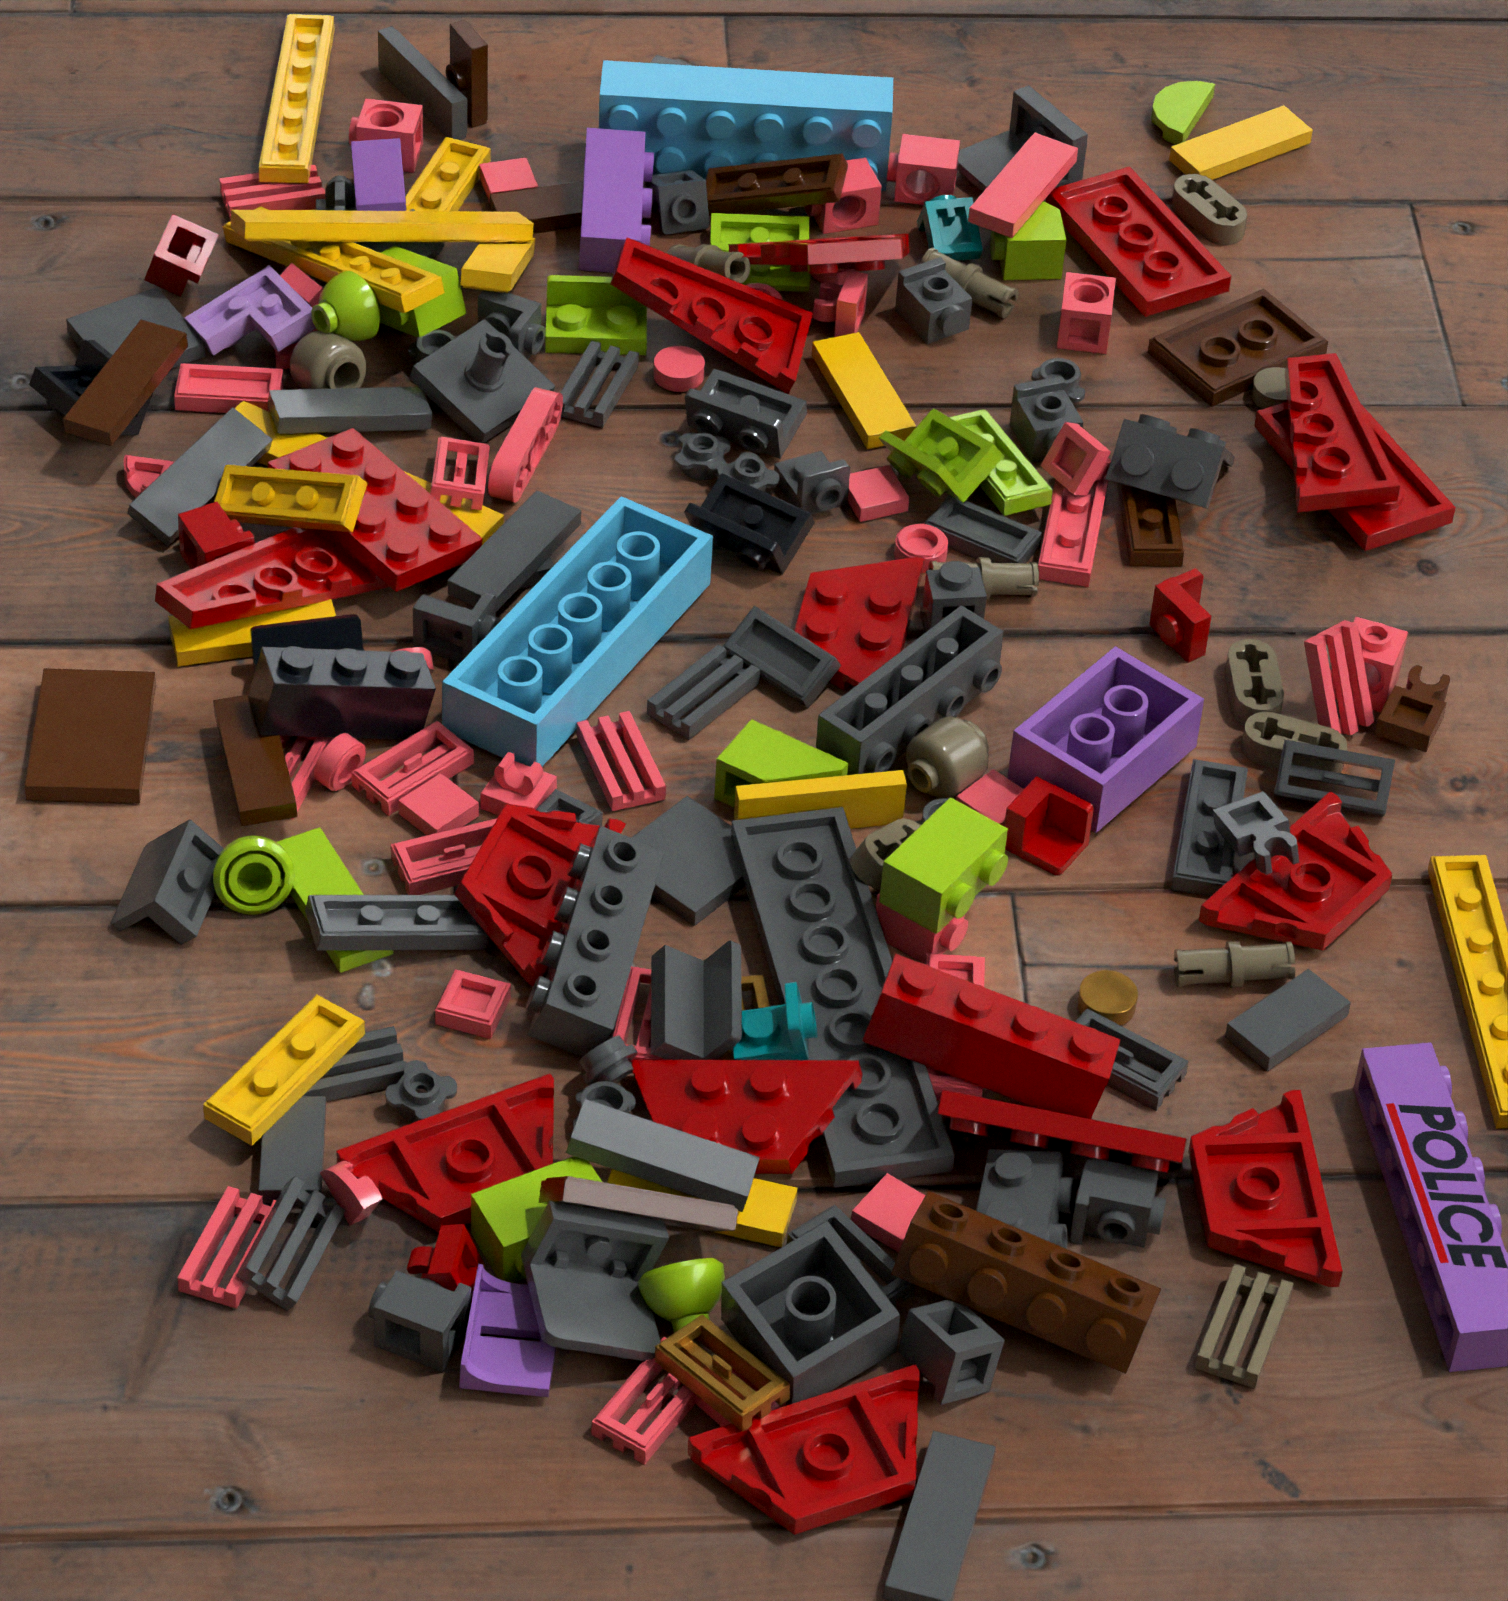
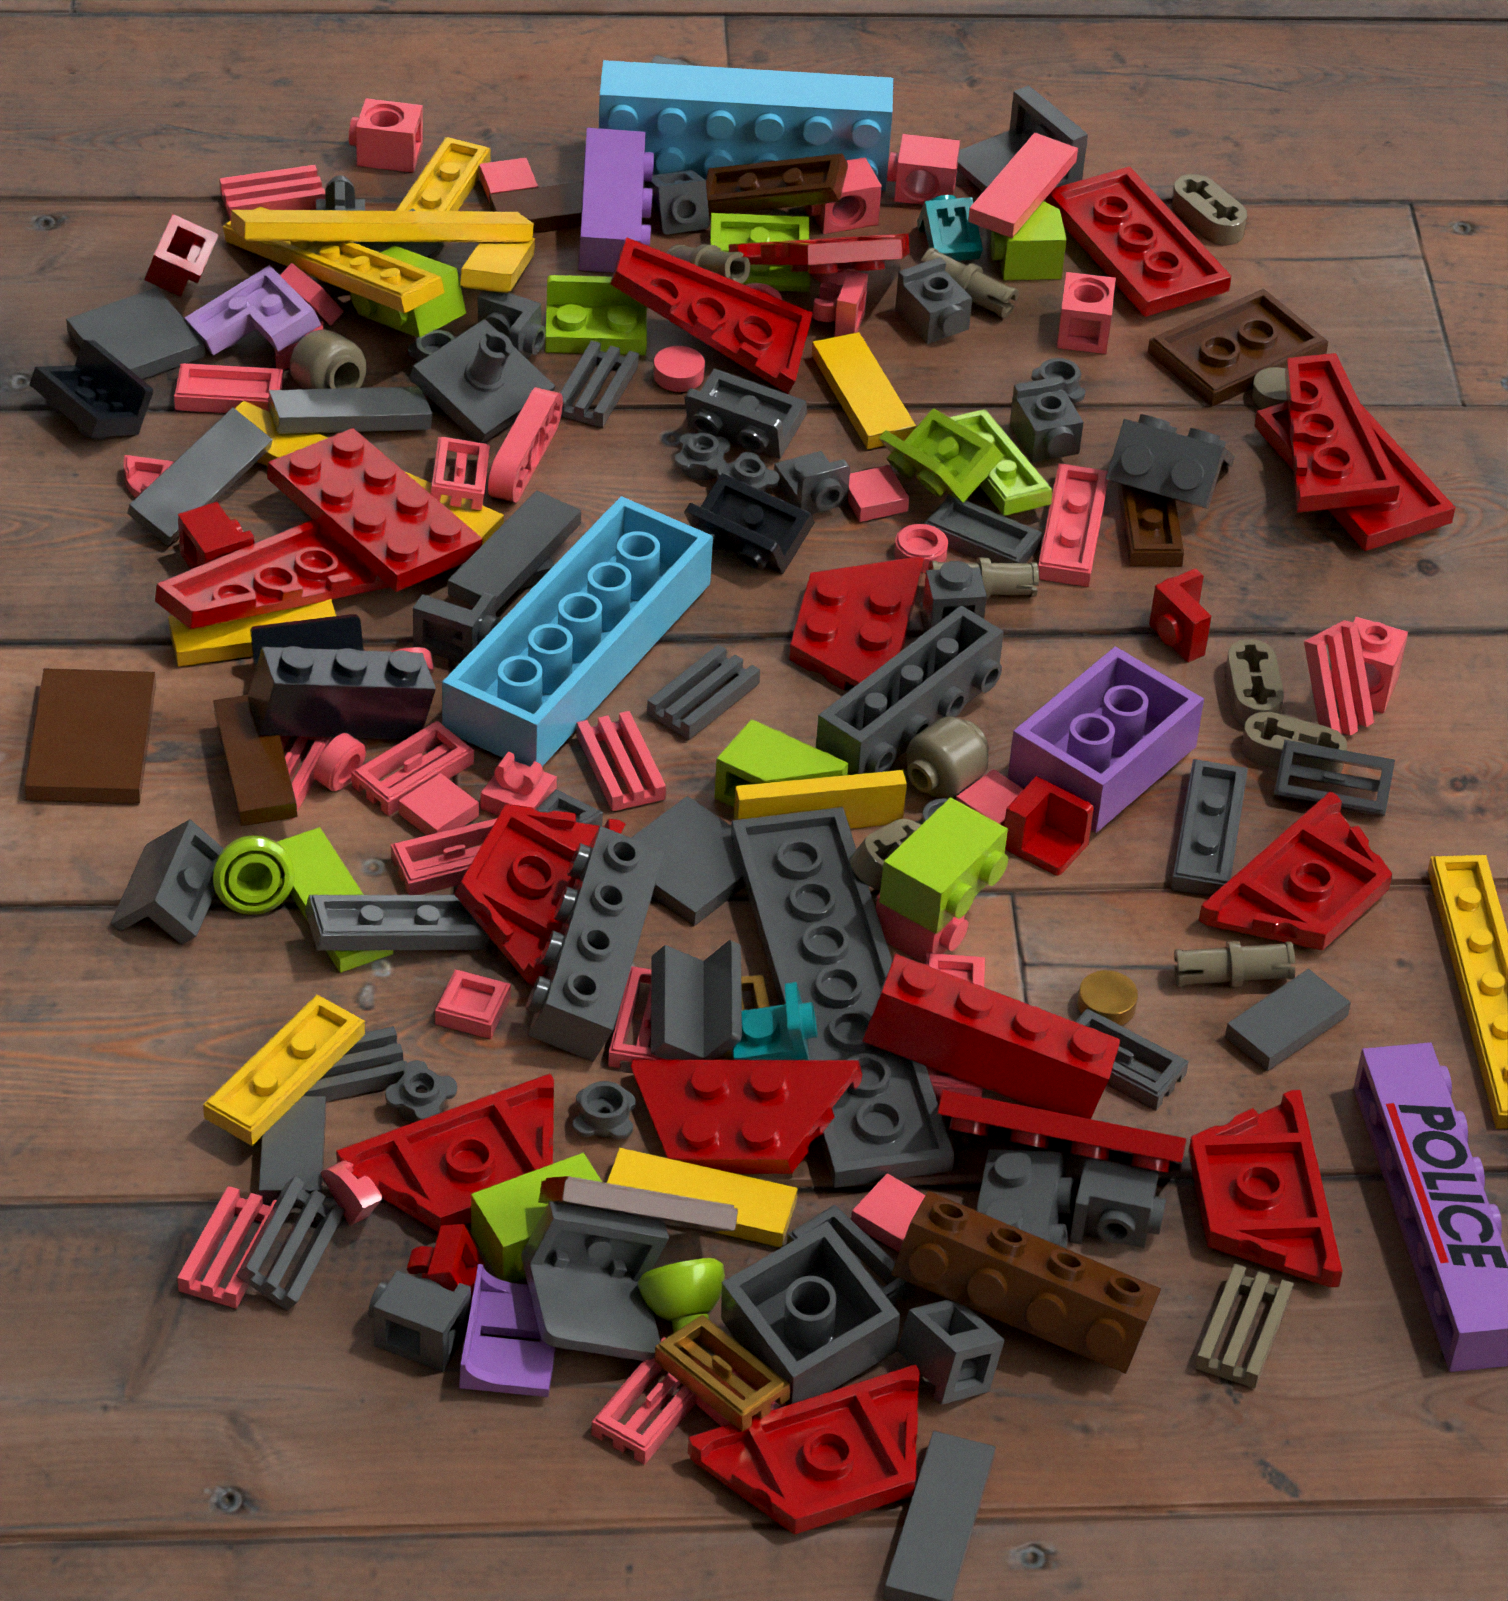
reddish brown tile [63,319,188,446] -> none
yellow tile [214,465,368,533] -> none
yellow tile [259,14,335,183] -> none
lime brick [311,271,380,341] -> none
medium lavender slope [351,138,406,211] -> none
dark grey tile [378,26,467,140] -> none
reddish brown plate [446,19,488,128] -> none
tile [566,1099,760,1212] -> none
dark grey plate [579,1035,638,1085] -> none
dark grey tile [722,606,841,708] -> none
coral tile [1040,422,1111,496] -> none
lime tile [1151,81,1215,145] -> none
yellow tile [1169,105,1313,180] -> none
dark grey plate [1213,791,1299,875] -> none
reddish brown plate [1374,665,1450,752] -> none

